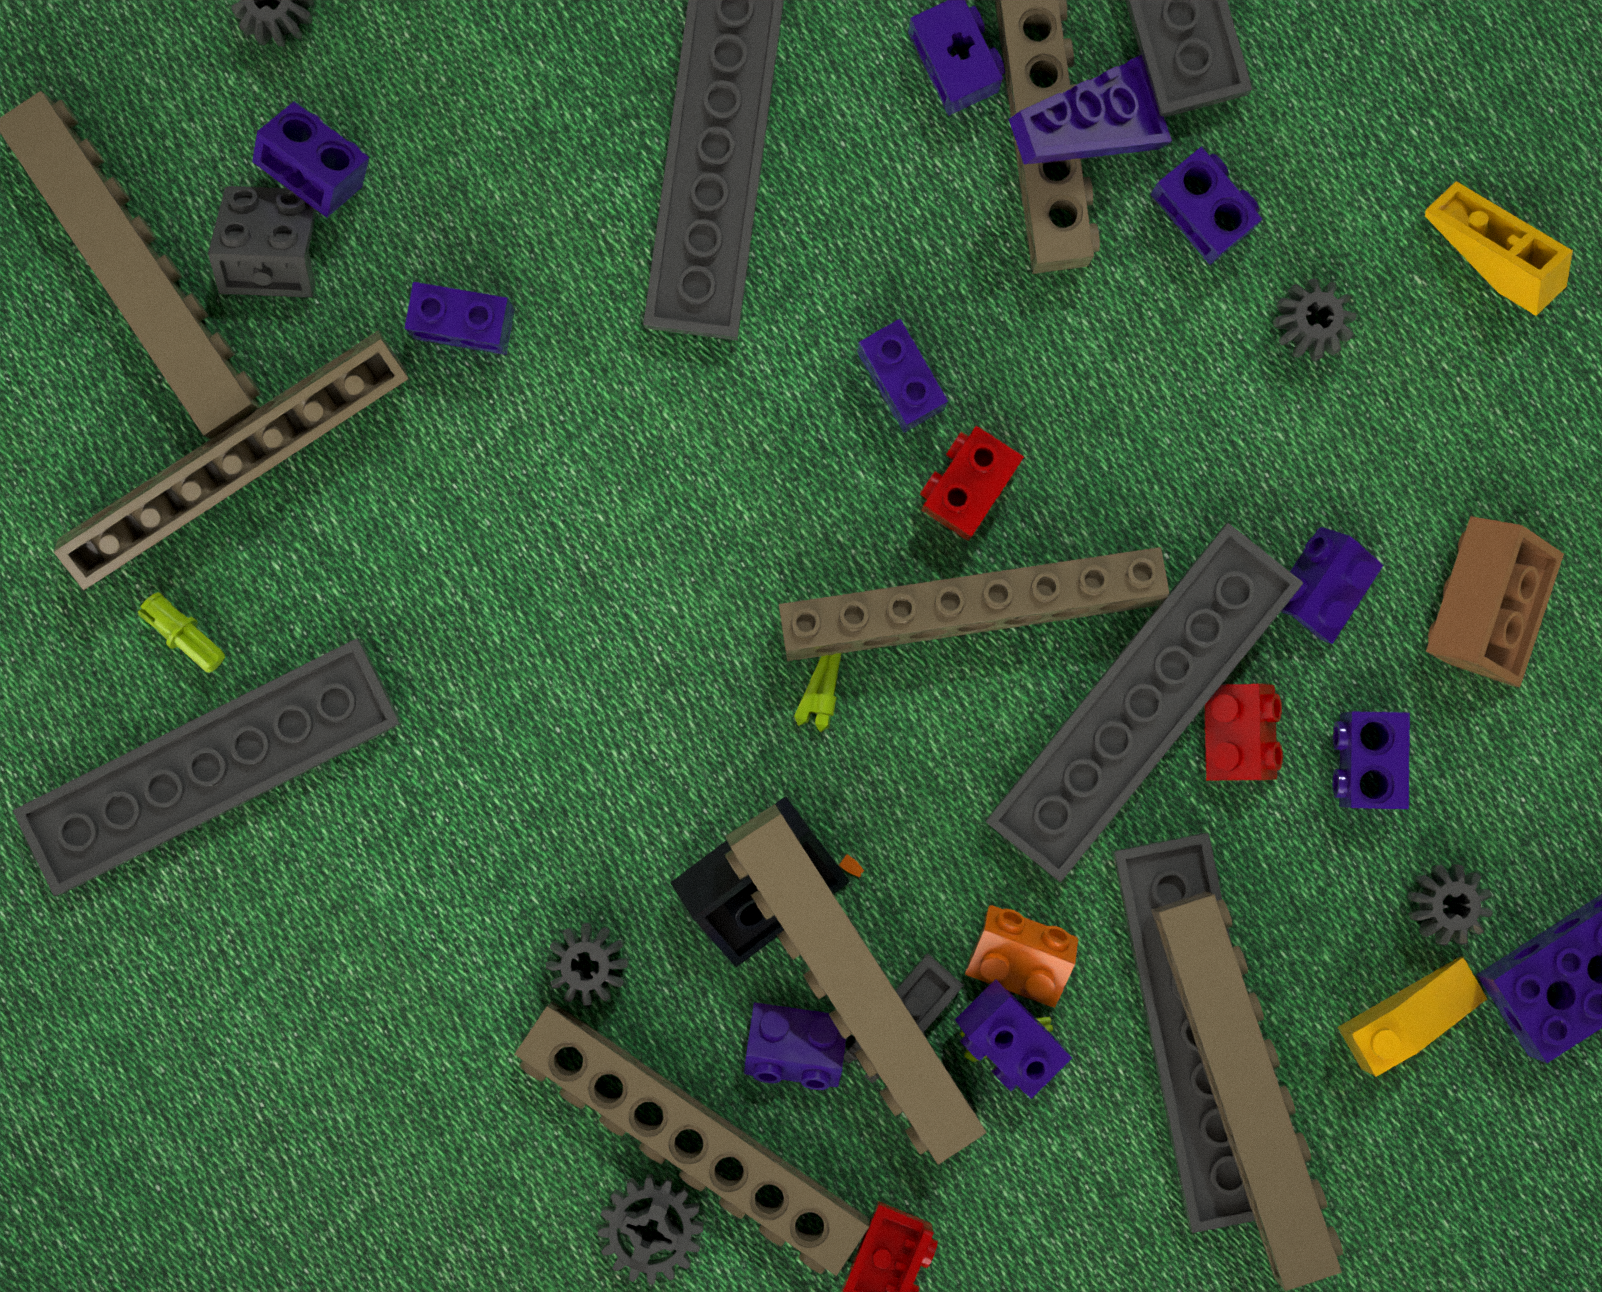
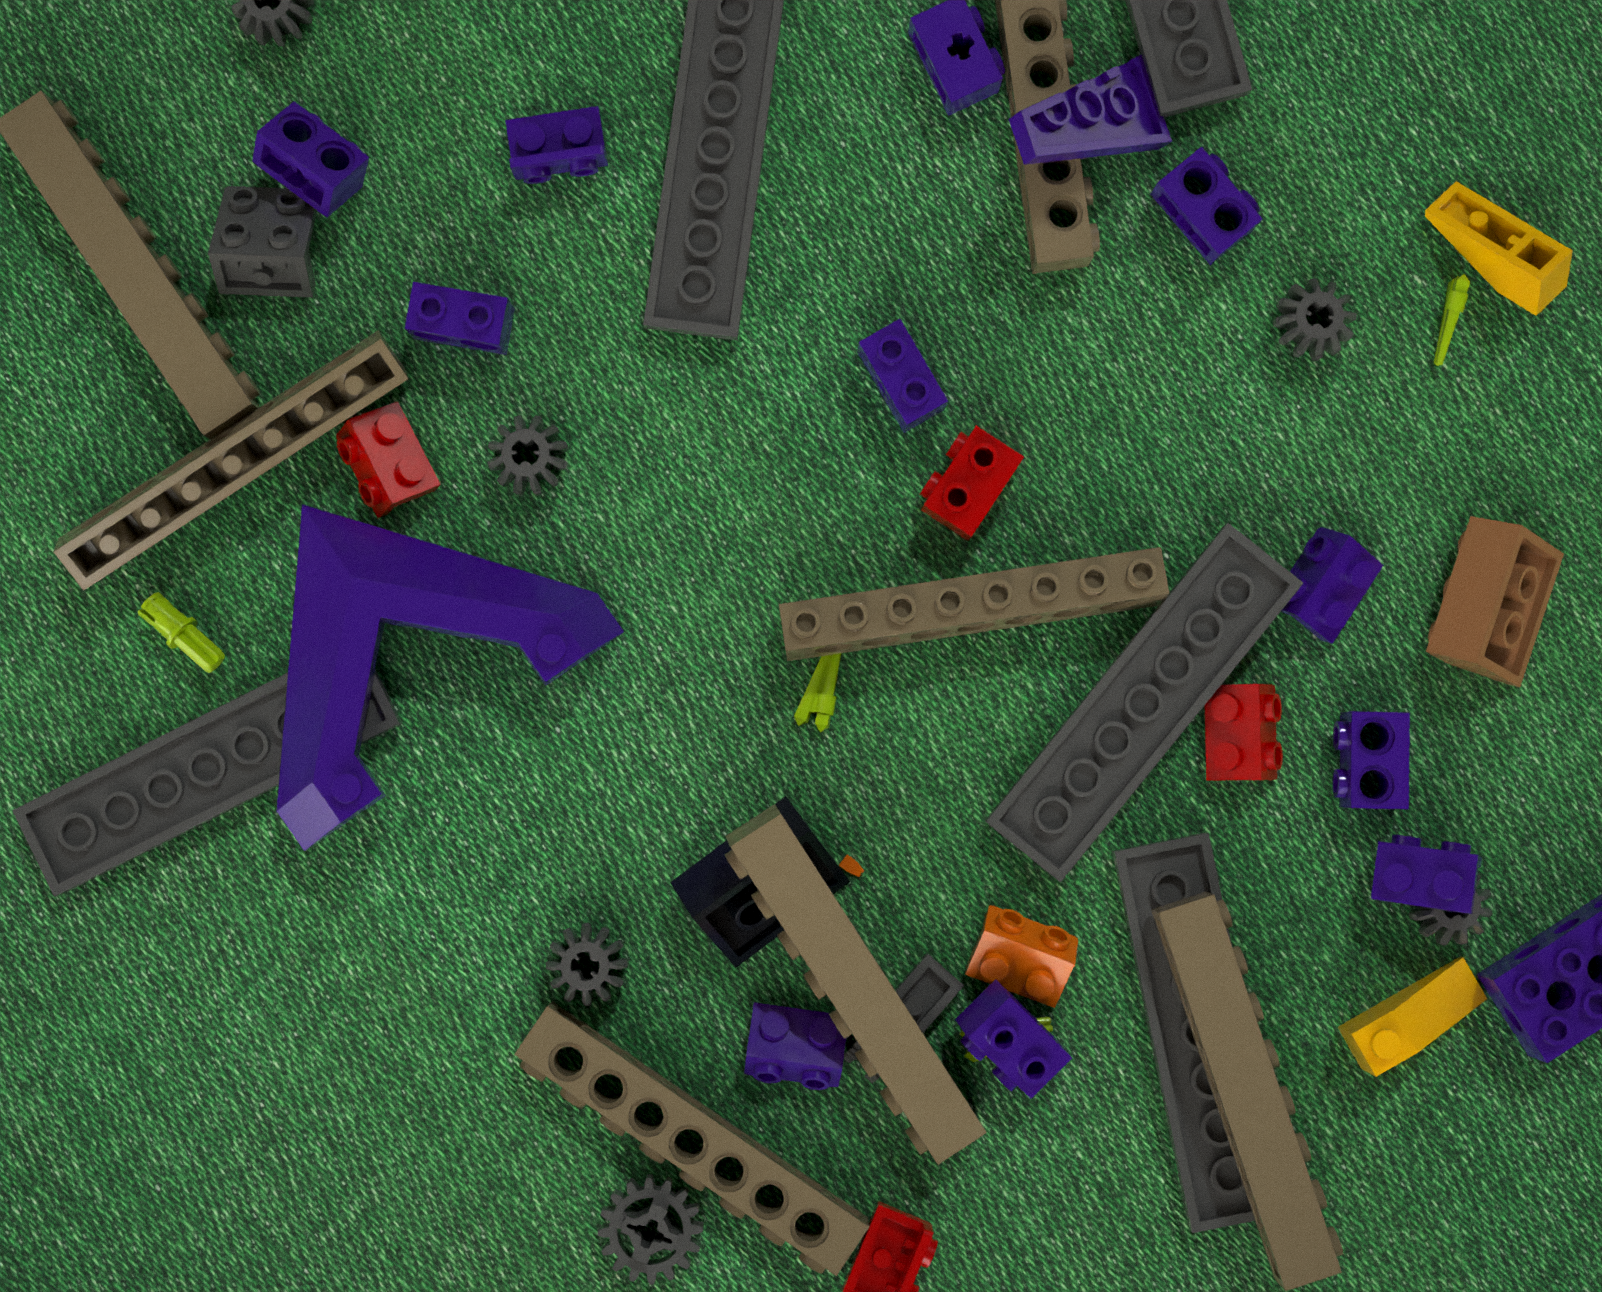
none -> dark purple wedge [277,504,624,851]
none -> red bracket [336,401,441,518]
none -> dark grey gear [488,415,569,496]
none -> dark purple bracket [505,106,608,184]
none -> dark purple bracket [1371,835,1482,914]
none -> lime piece [1433,274,1470,366]

